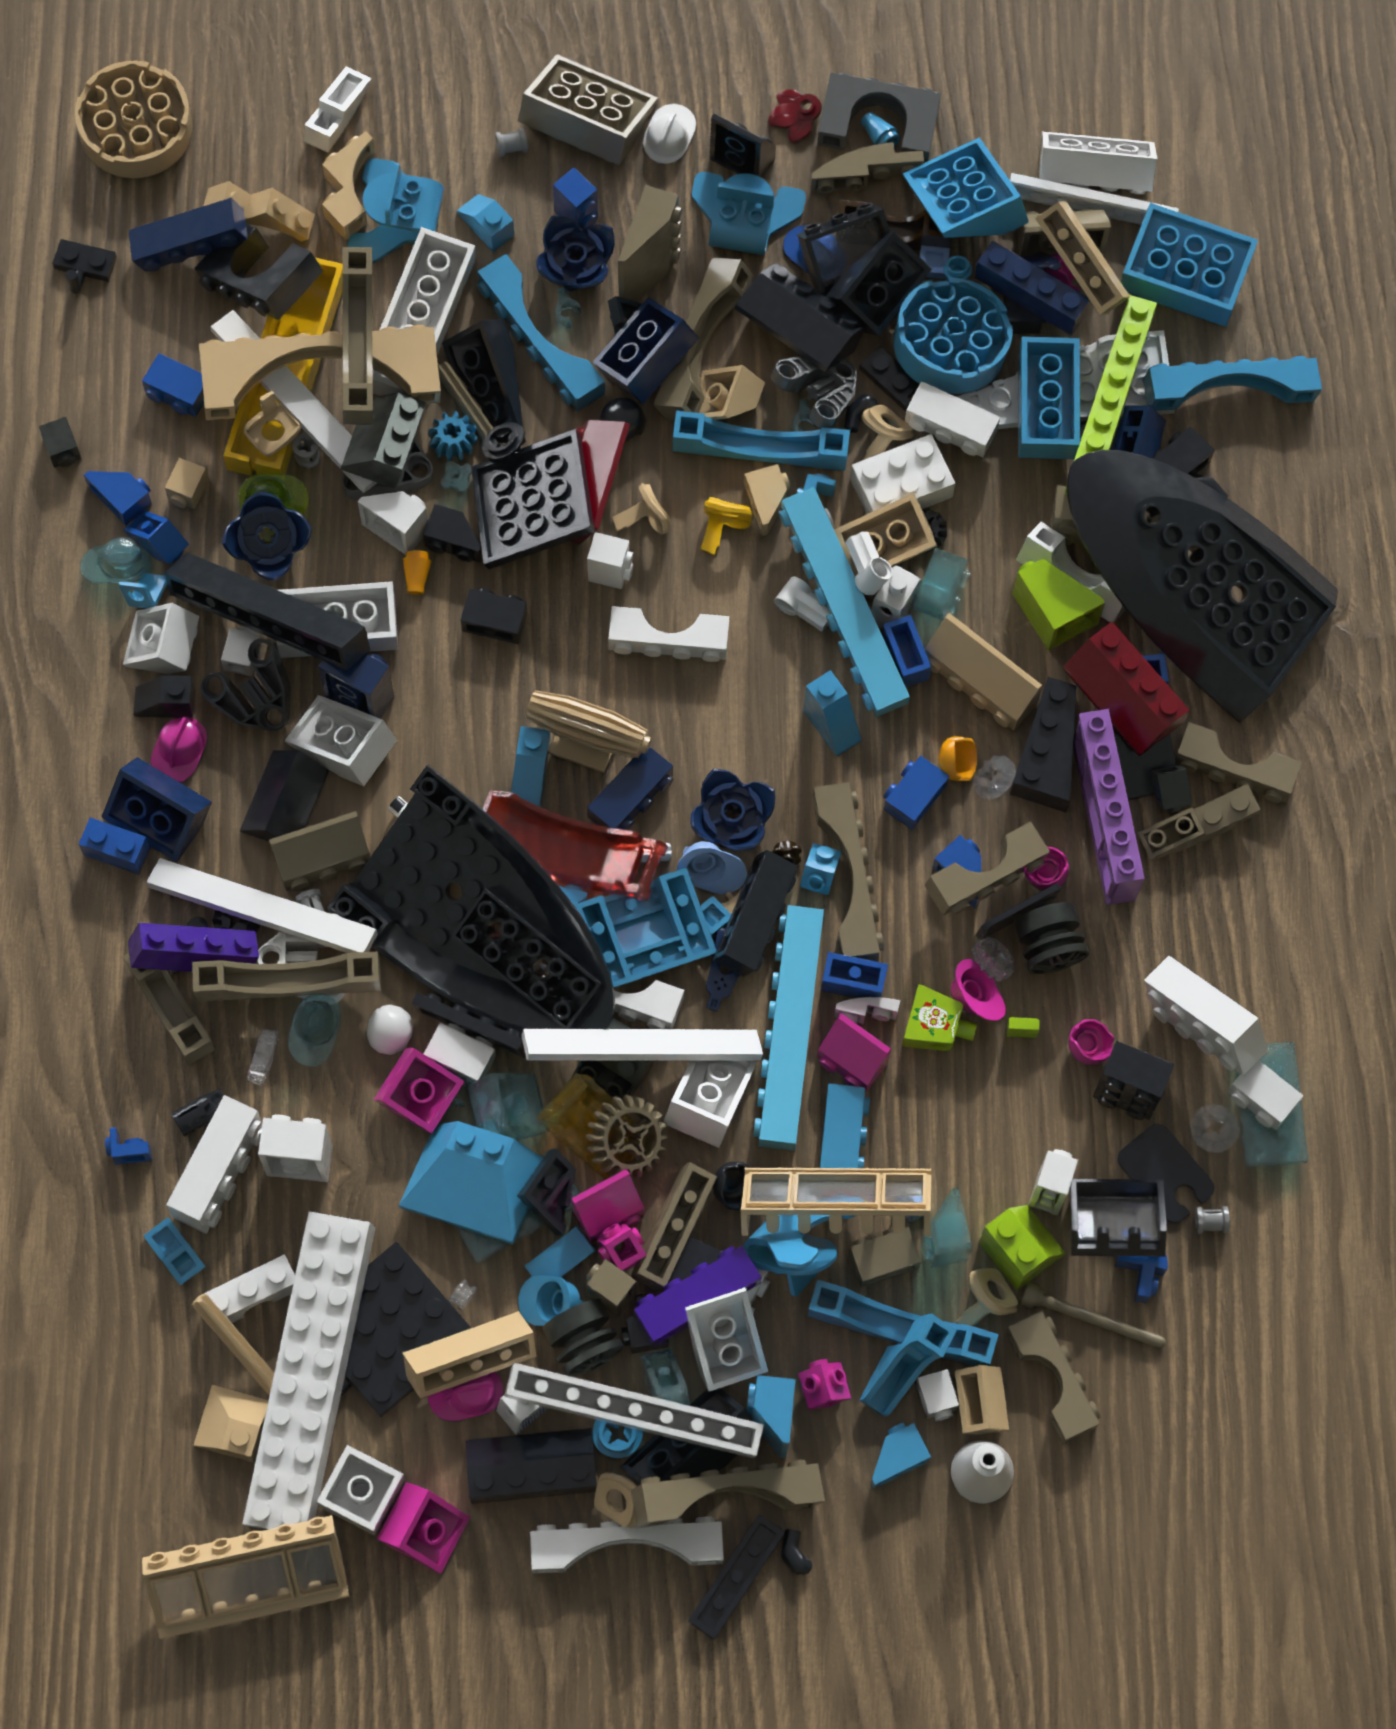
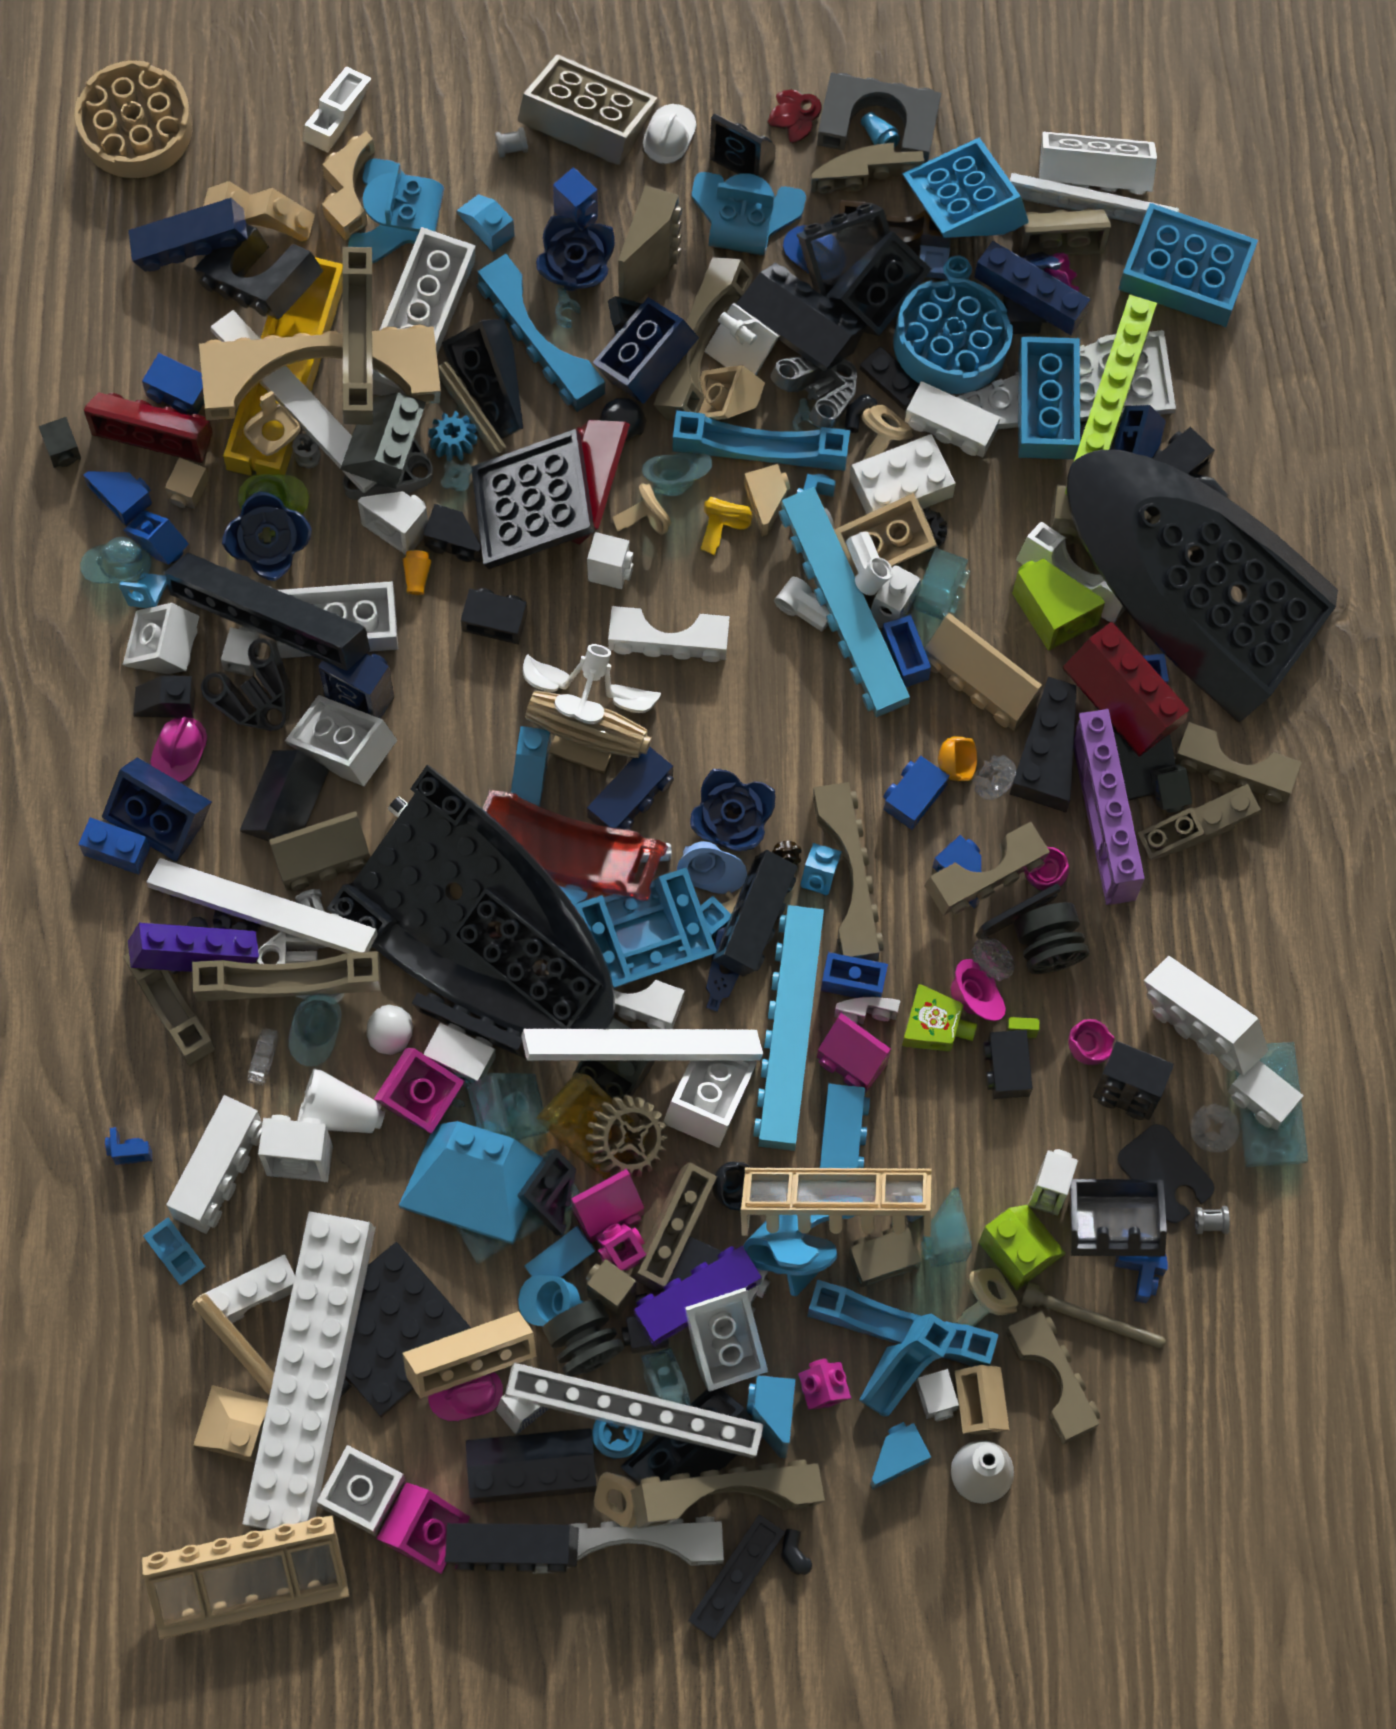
black plate [52,239,117,294] -> none
black hinge [171,1089,224,1137] -> none
clear bush [449,1279,478,1311] -> none
black gear [482,422,526,463] -> none
dark azure slope [803,670,861,757] -> none
tan brick [1035,201,1130,314] -> none
dark azure arch [1143,356,1322,411] -> none
none -> dark red slope [84,392,213,463]
none -> white cone [297,1069,385,1133]
none -> black brick [445,1523,579,1573]
none -> white plant [522,644,661,724]
none -> clear light blue piece [642,451,712,496]
none -> white plate [704,303,779,375]
none -> black brick [983,1030,1033,1099]

